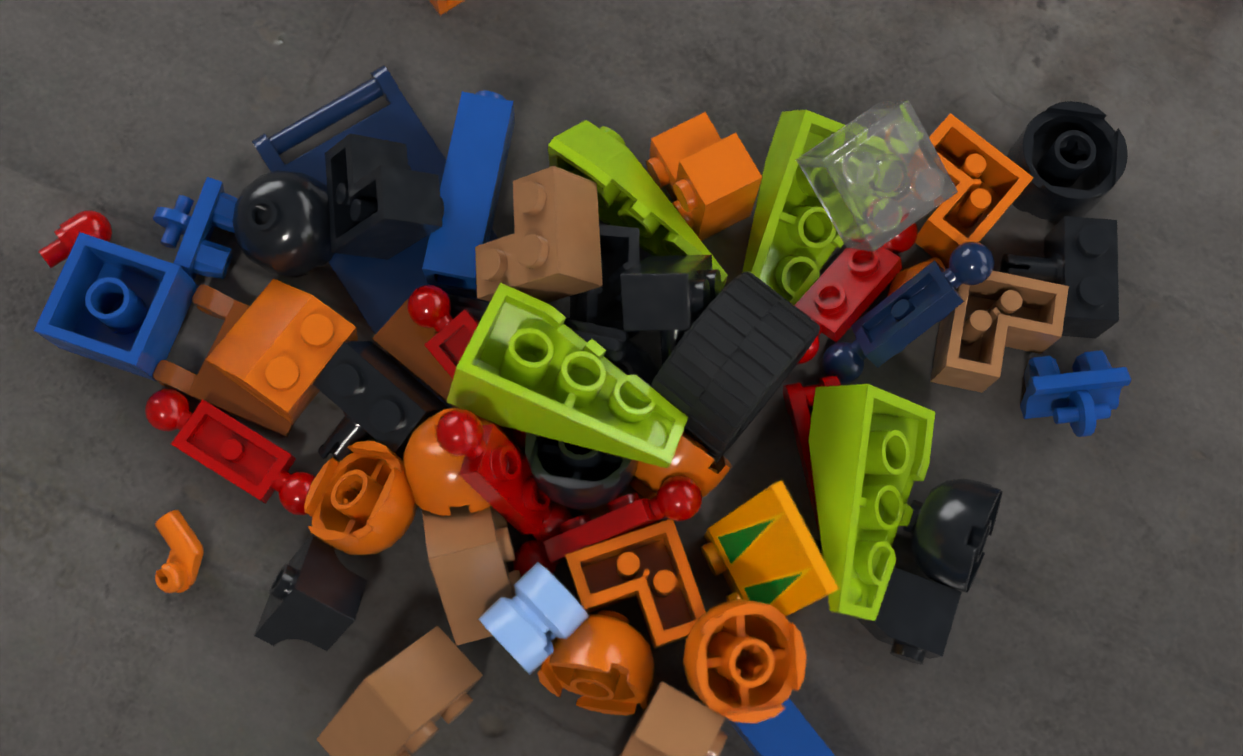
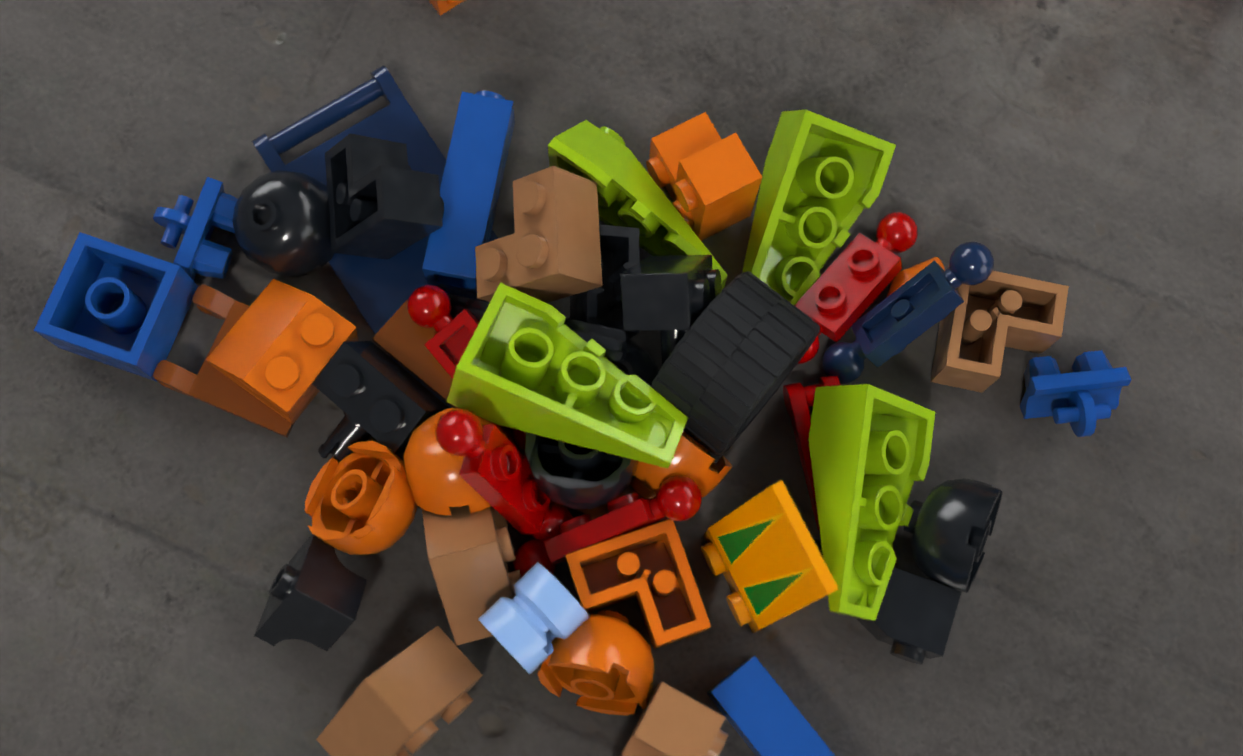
red cylinder [38,210,112,268] -> none
red plate [145,389,316,515] -> none
orange arm [155,510,204,593] -> none
orange cylinder [683,600,807,724] -> none
clear brick [796,99,958,252] -> none
orange brick [905,113,1034,268] -> none
black brick [999,216,1119,339] -> none
black brick [1007,101,1128,222] -> none

